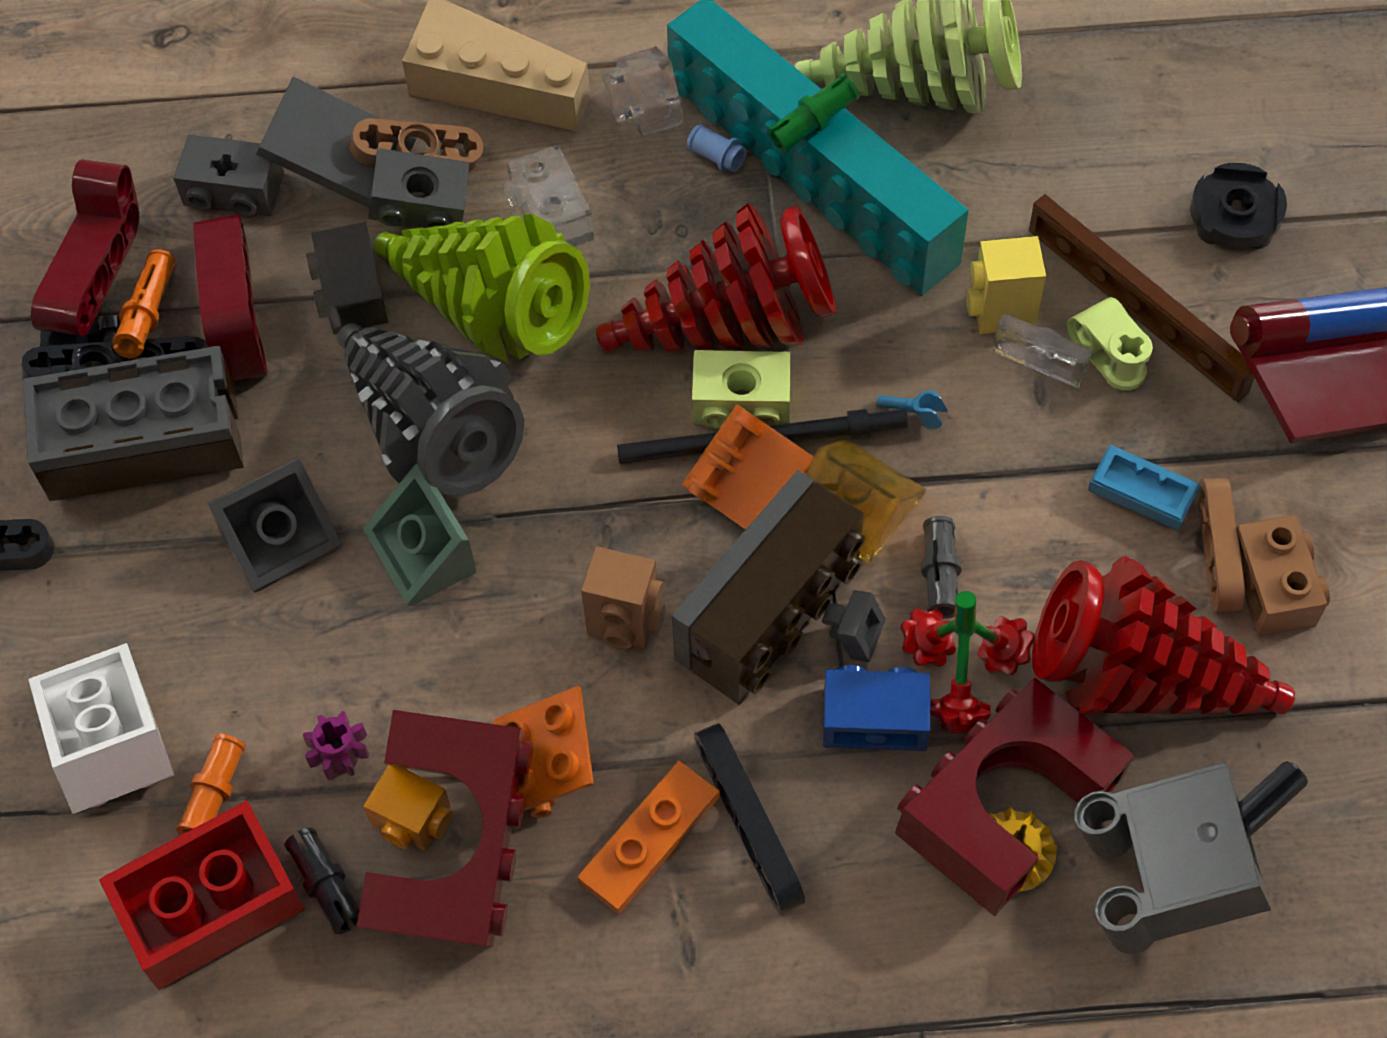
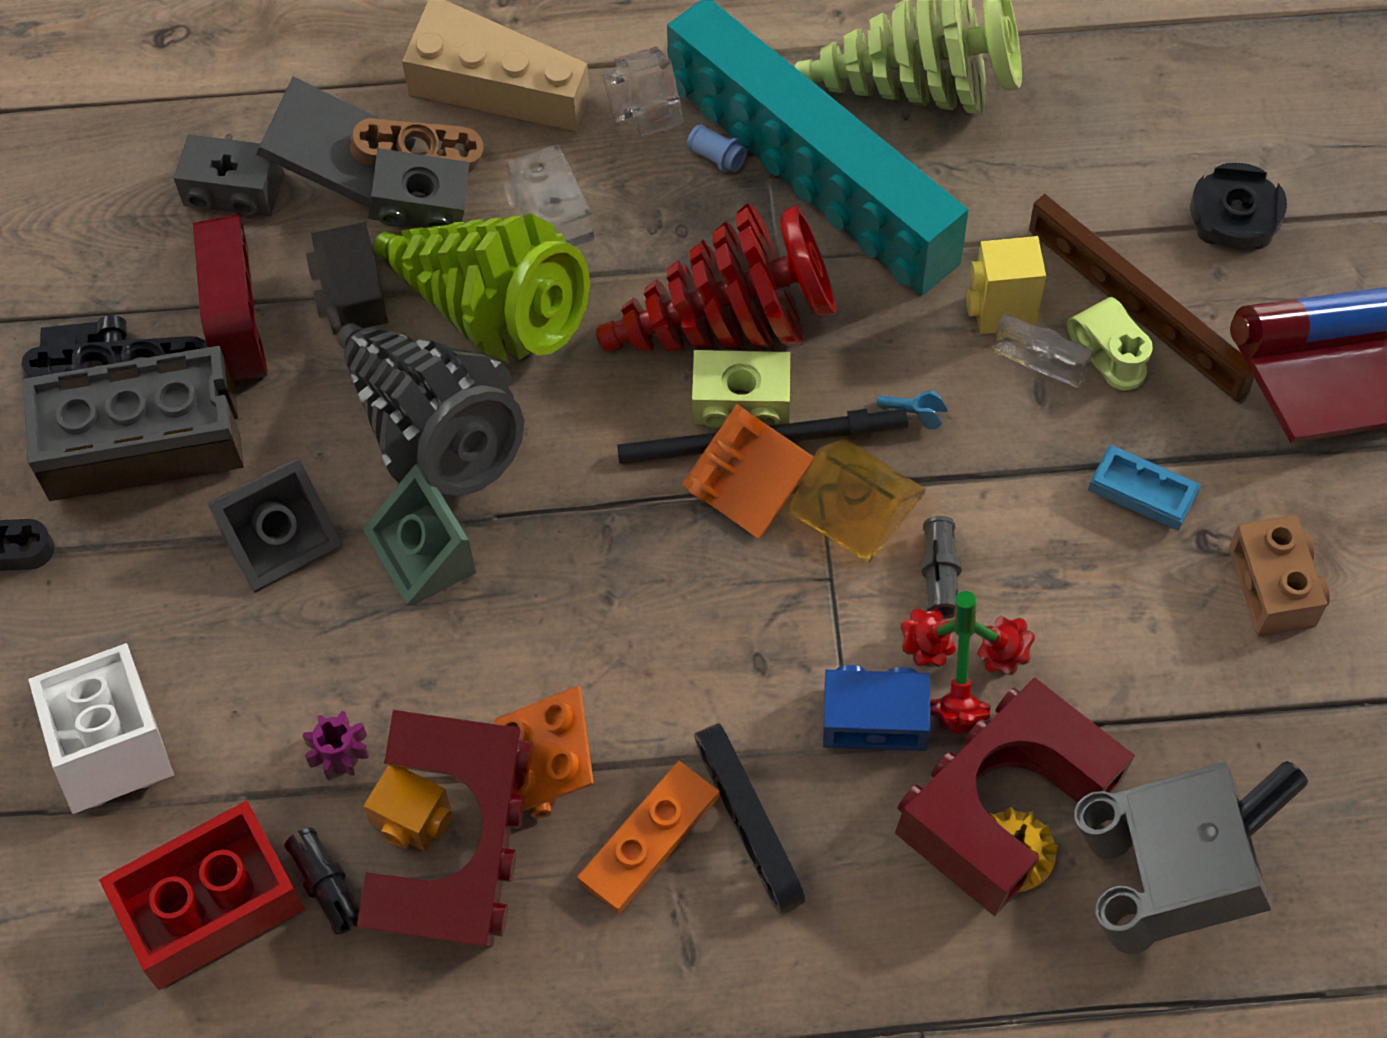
dark red beam [31,159,140,336] -> none
orange pin [112,249,176,359] -> none
orange pin [176,734,246,835] -> none
medium nougat brick [581,546,665,650] -> none
dark brown piece [672,470,865,705] -> none
green pin [767,73,860,153] -> none
dark grey tile [822,590,886,662] -> none
red plant [1032,556,1295,714] -> none
medium nougat beam [1198,478,1245,612] -> none

